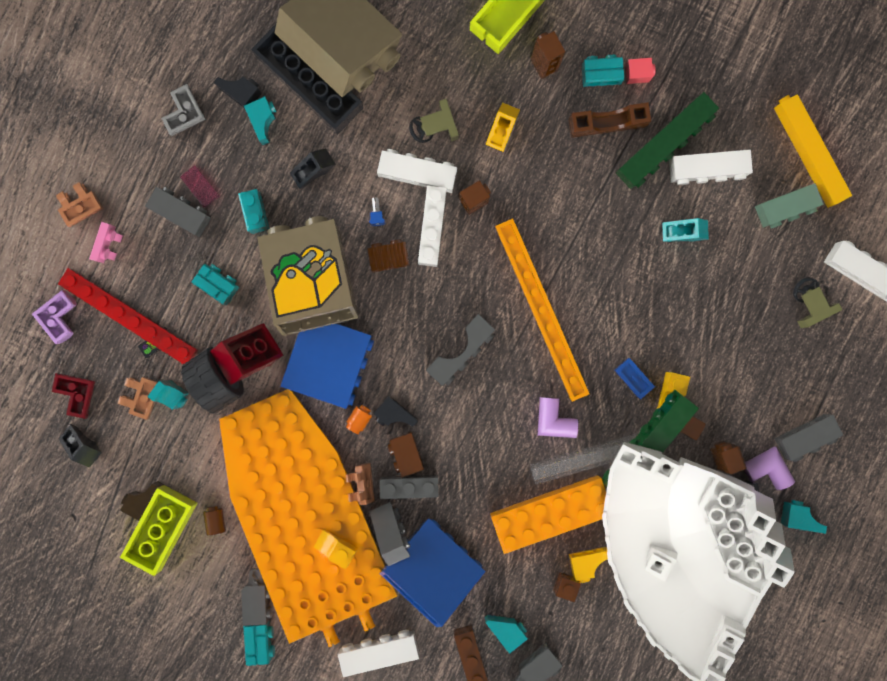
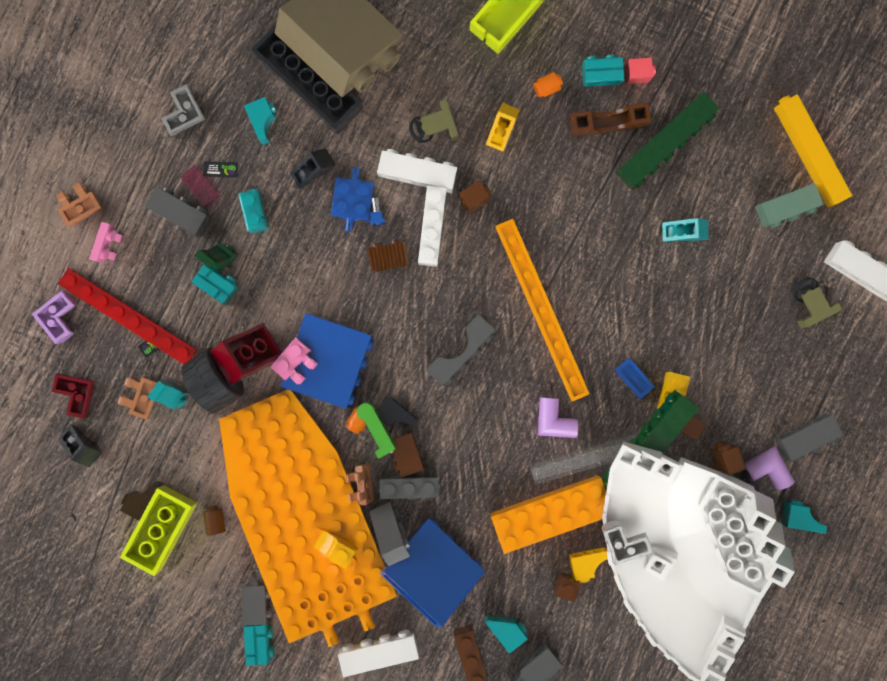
black arch [213,76,261,109] -> none
brick [257,216,359,336] -> none
reddish brown brick [531,31,565,79] -> none
white brick [669,150,753,185] -> none
none -> dark green slope [194,242,238,272]
none -> black sticker [204,161,238,178]
none -> bright pink plate [271,337,318,384]
none -> blue plate [331,167,374,232]
none -> bright green leg [357,402,397,459]
none -> orange brick [533,72,563,98]
none -> light grey brick [602,520,653,565]

